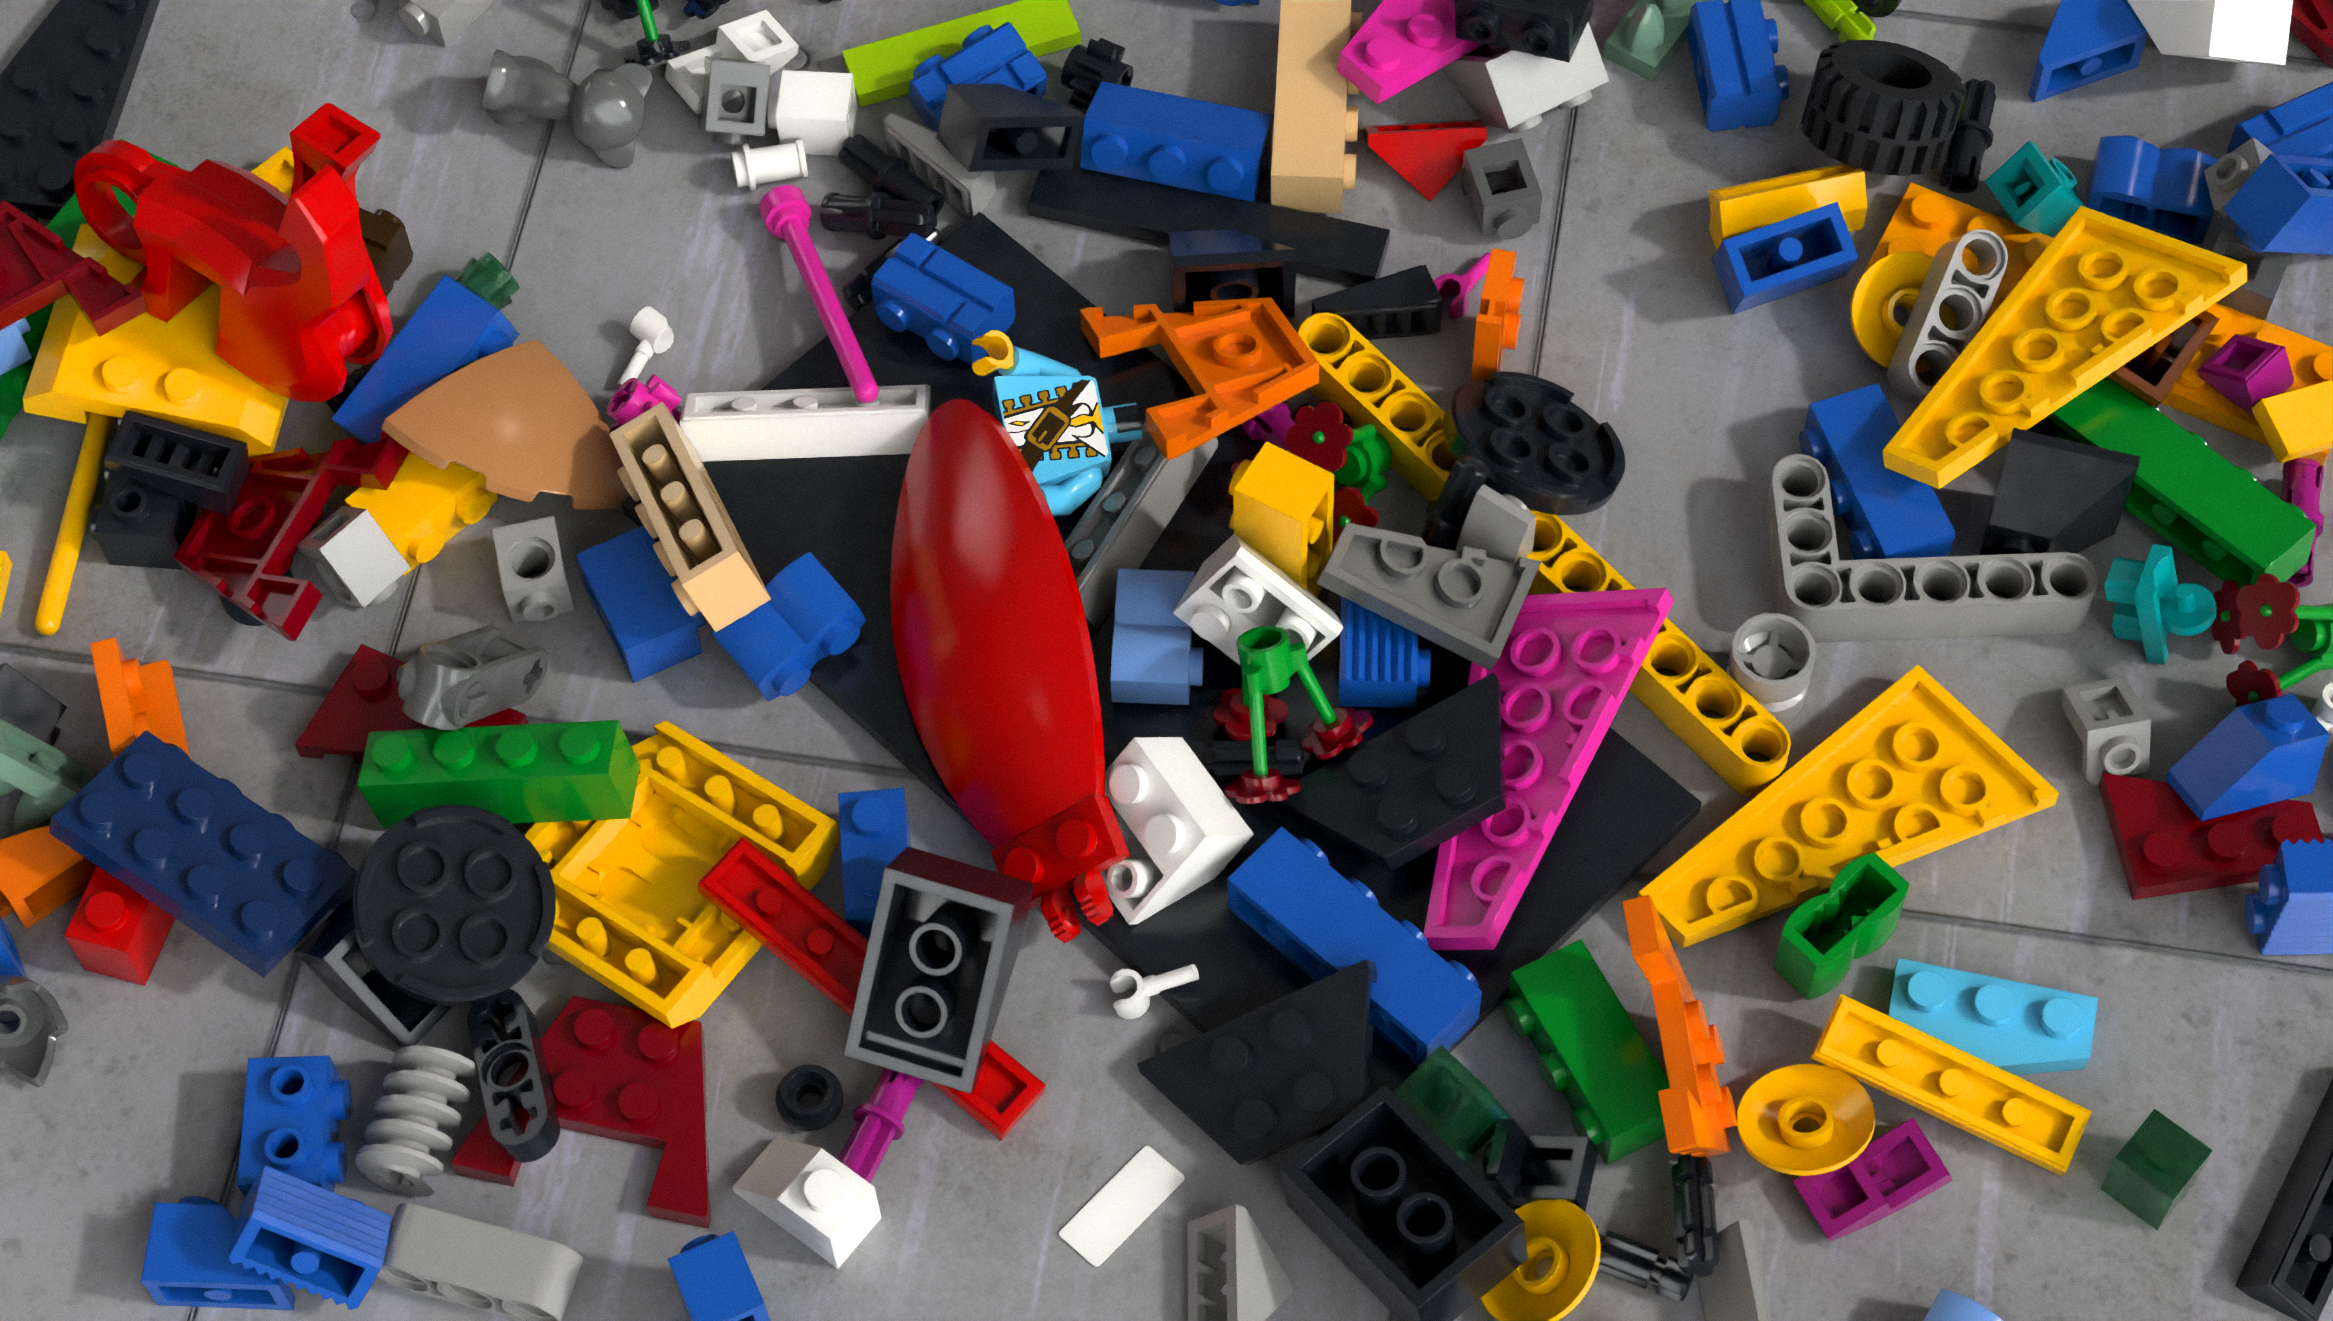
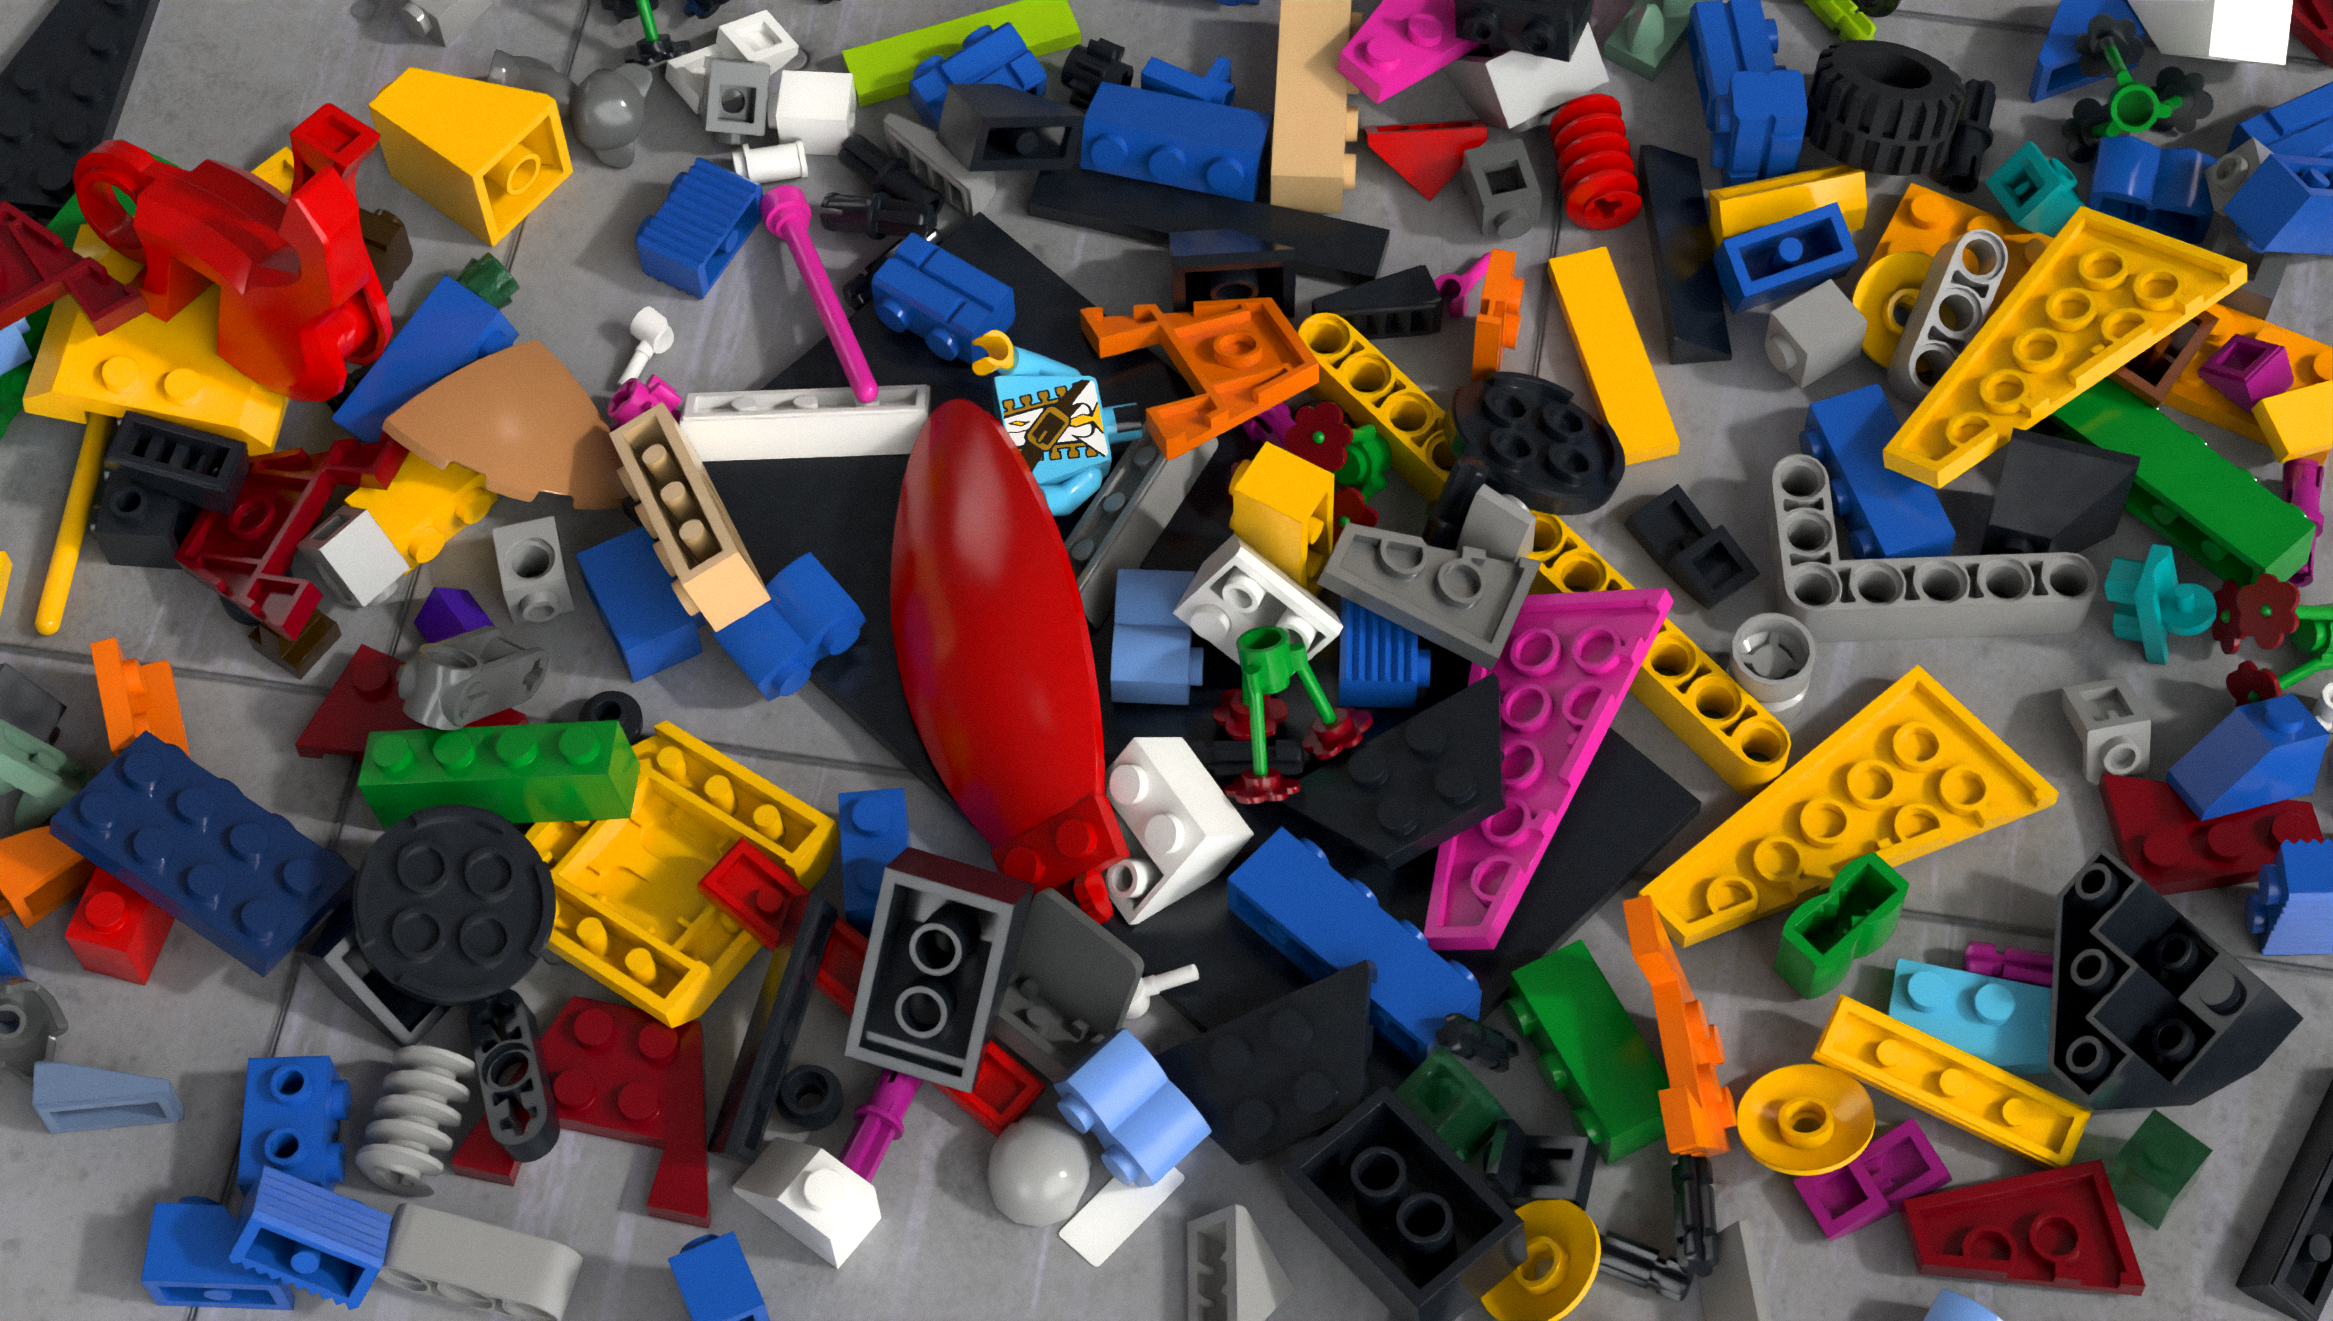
none -> sand blue slope [32,1061,185,1134]
none -> dark brown tile [248,606,342,680]
none -> yellow slope [368,67,573,248]
none -> dark purple slope [414,587,495,643]
none -> black plate [578,691,643,746]
none -> blue brick [635,157,763,300]
none -> black slope [707,893,839,1166]
none -> light grey hair [987,1115,1092,1227]
none -> dark grey bracket [993,887,1144,1083]
none -> medium blue brick [1053,1028,1212,1188]
none -> blue bracket [1141,55,1236,106]
none -> black axle [1436,1013,1519,1073]
none -> yellow tile [1547,246,1680,466]
none -> red piece [1549,94,1642,231]
none -> black slope [1624,484,1760,611]
none -> black slope [1637,145,1732,365]
none -> blue brick [1709,70,1808,188]
none -> light grey brick [1764,279,1868,389]
none -> dark red wing [1899,1159,2146,1296]
none -> magenta axle [1962,940,2054,988]
none -> black brick [2047,846,2304,1110]
none -> black plant [2061,14,2214,163]

